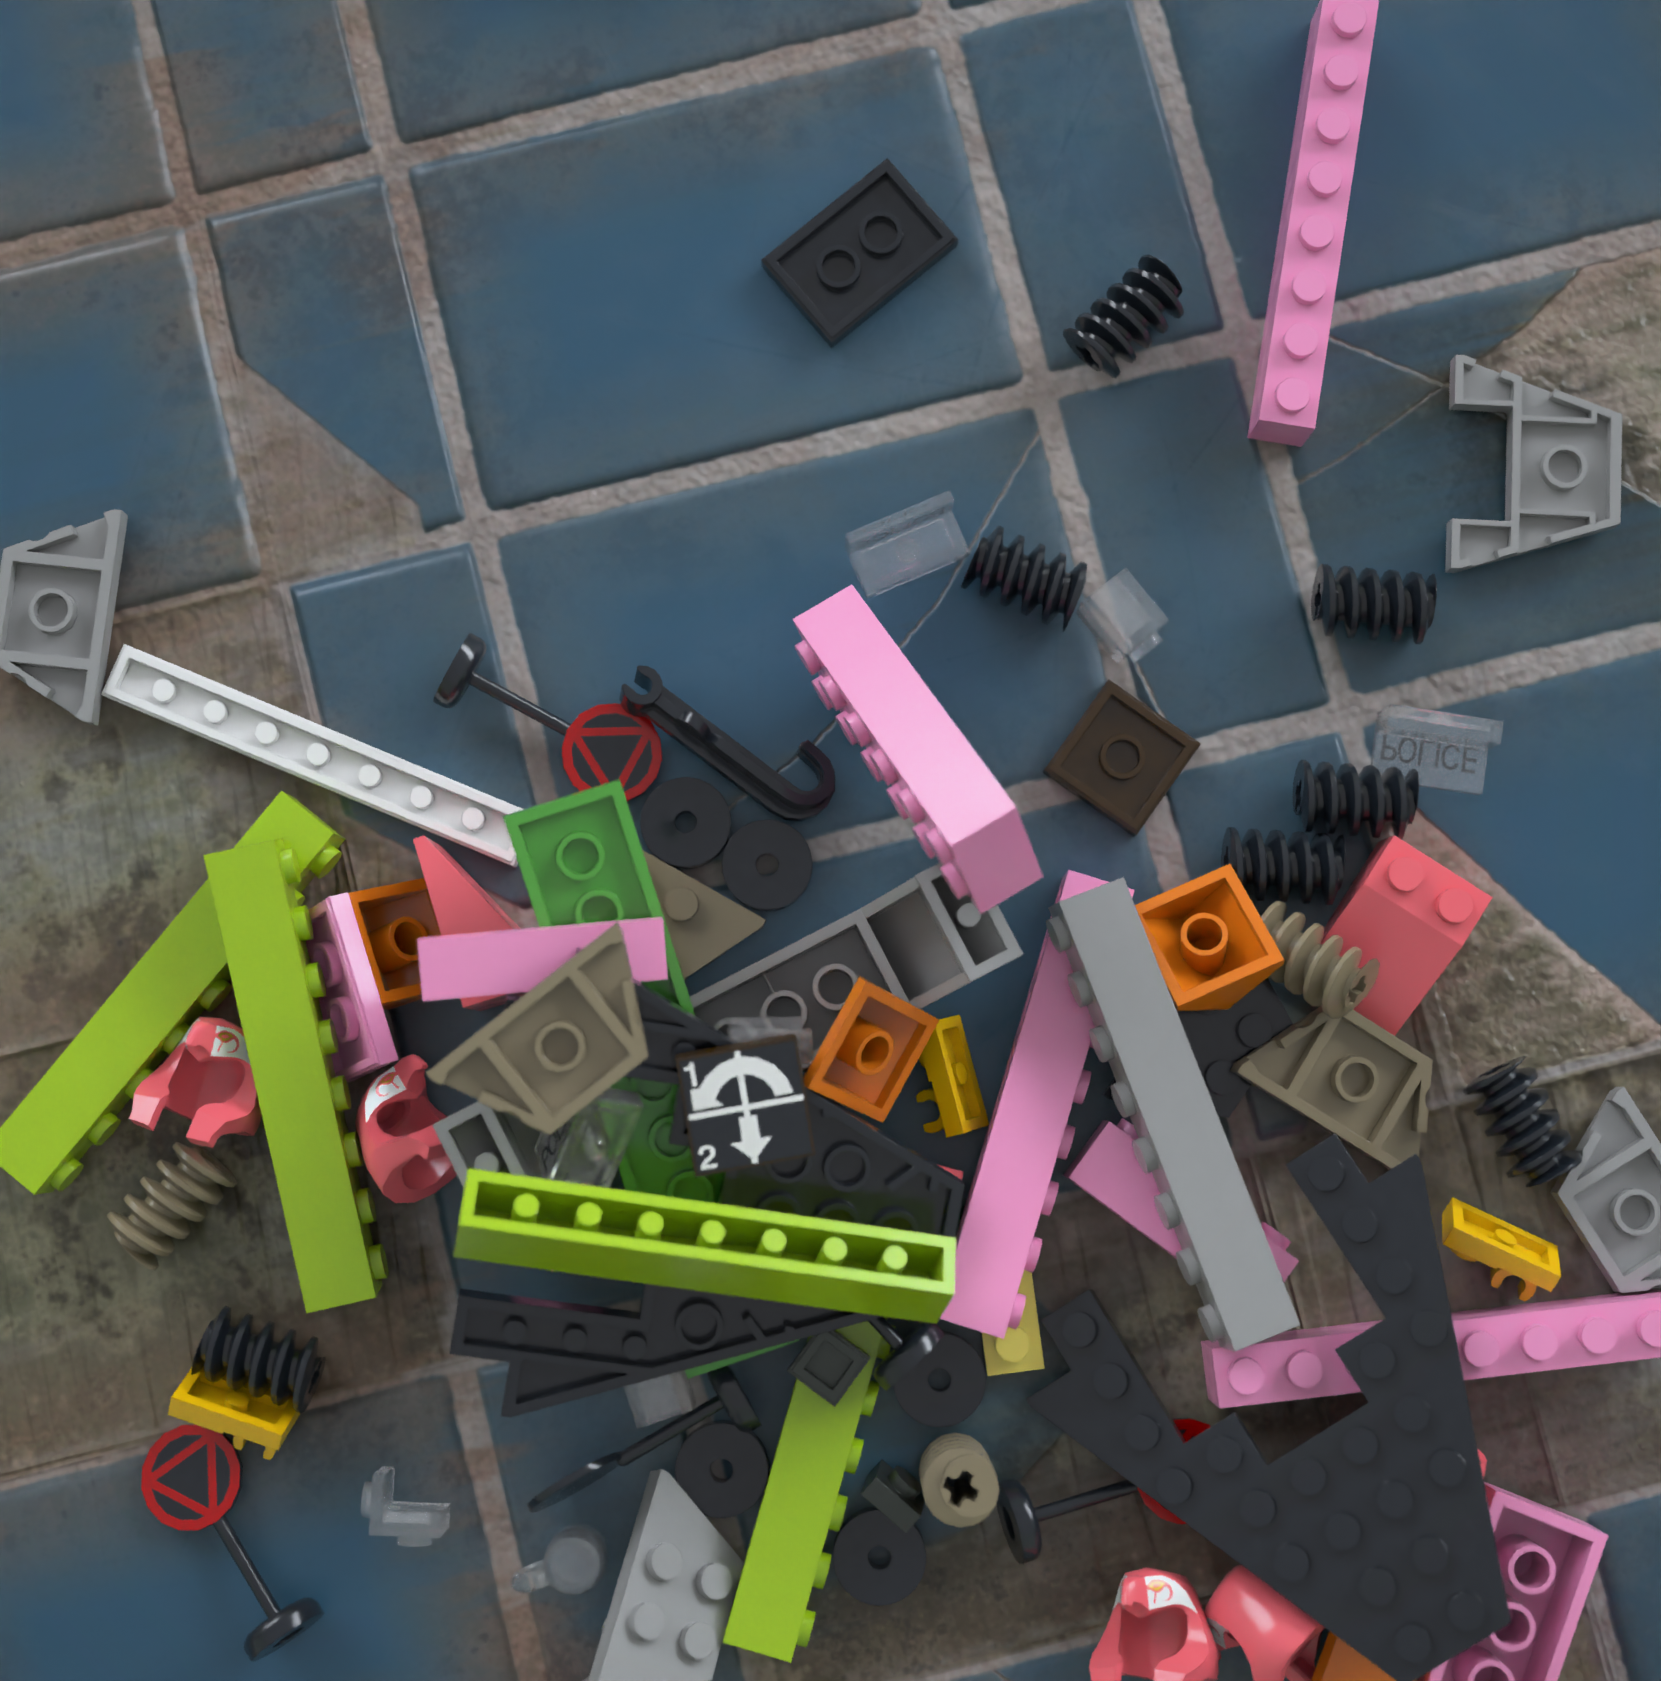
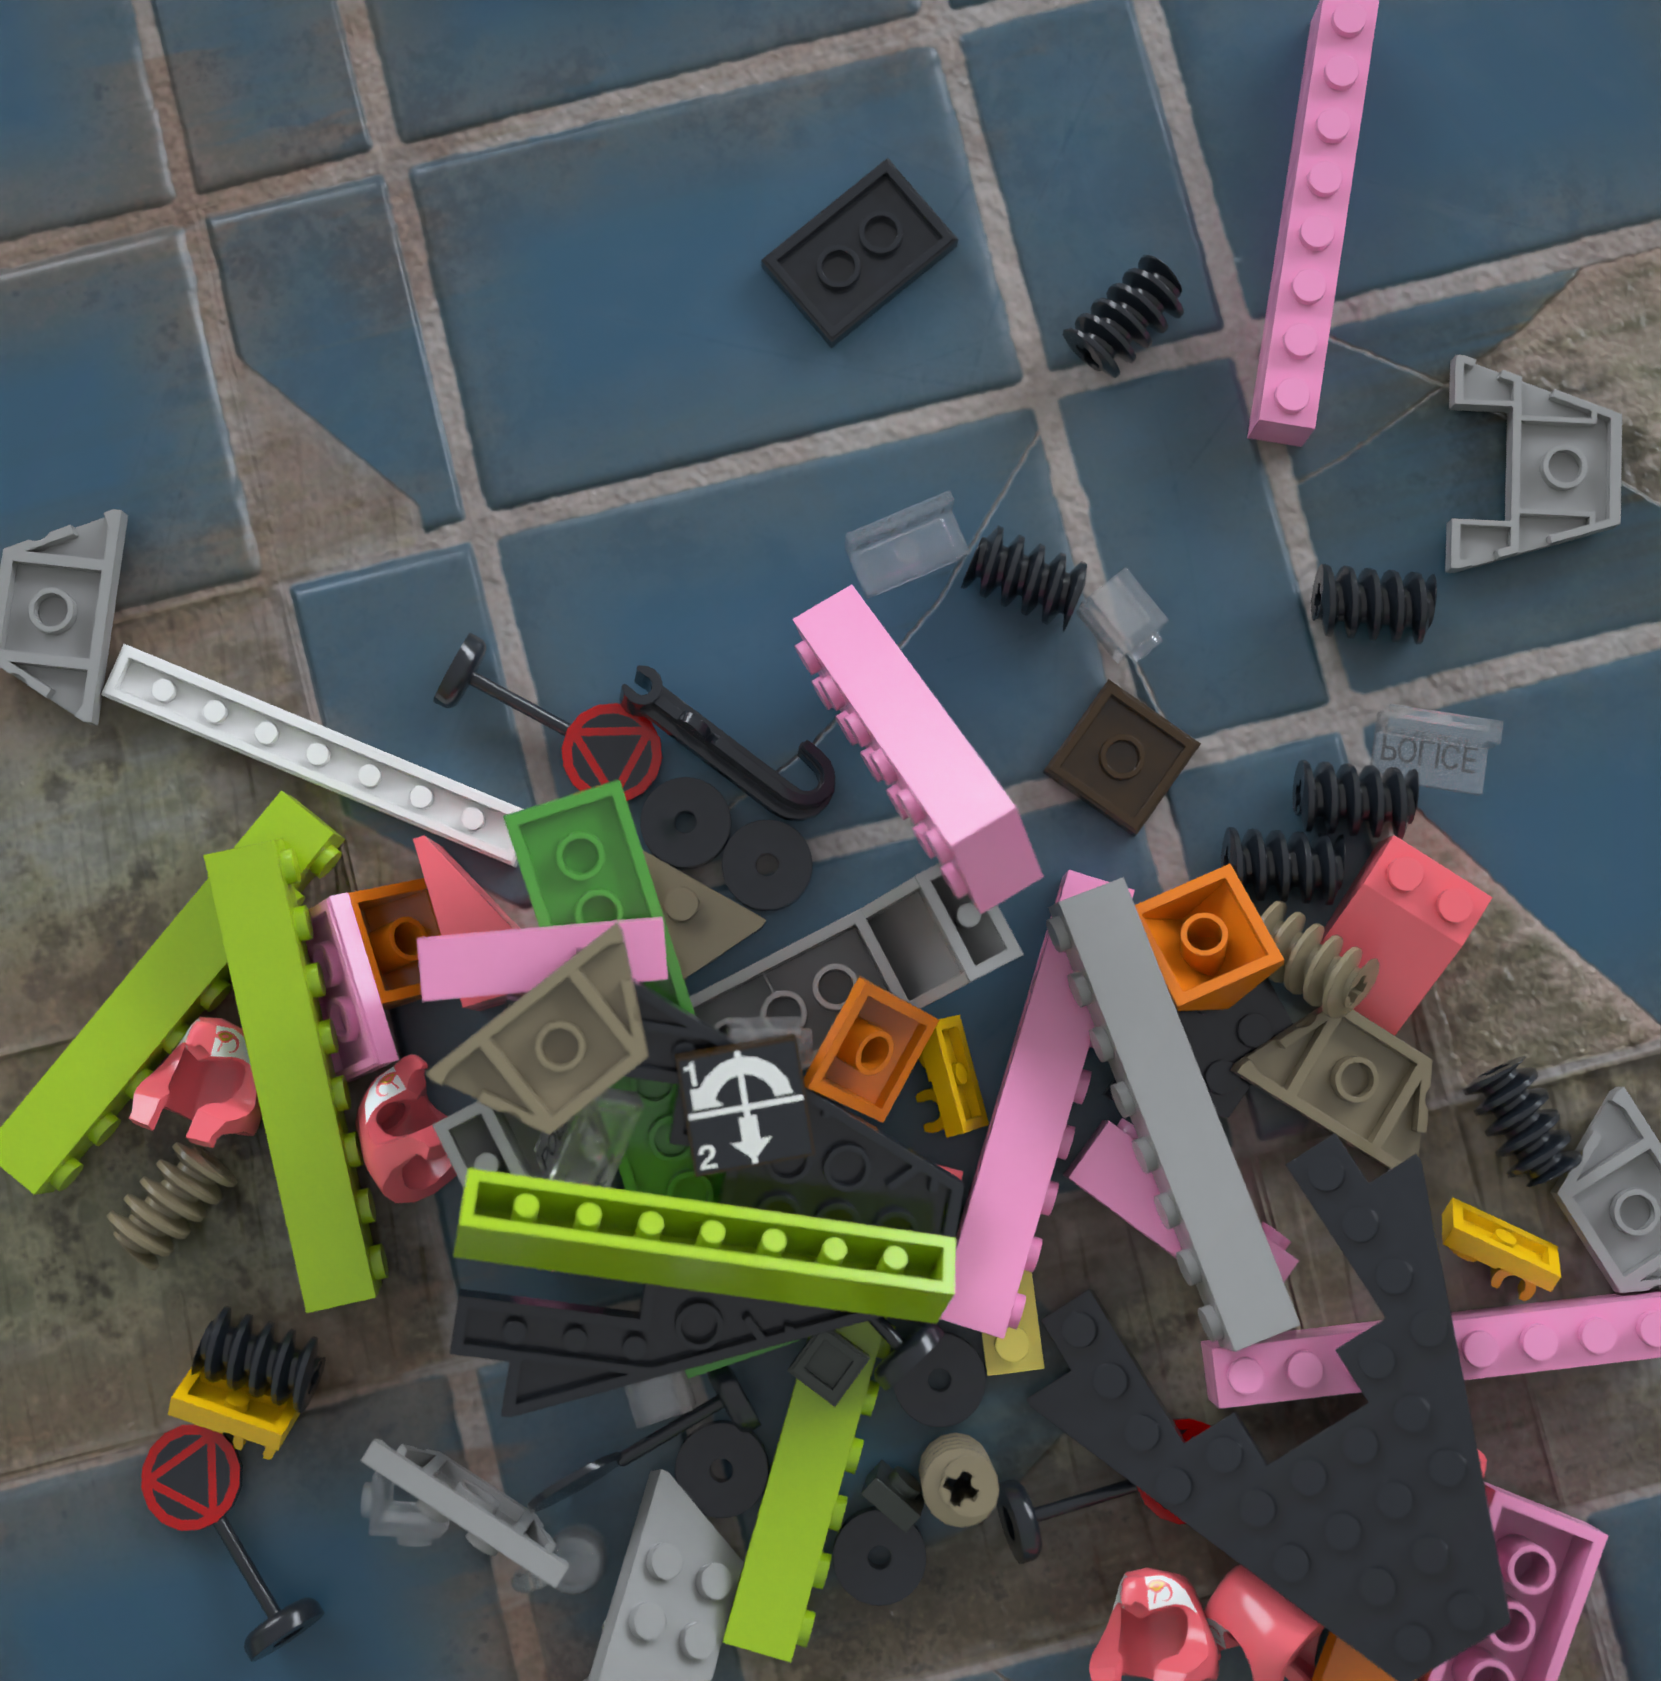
none -> light grey wing [361,1439,570,1588]

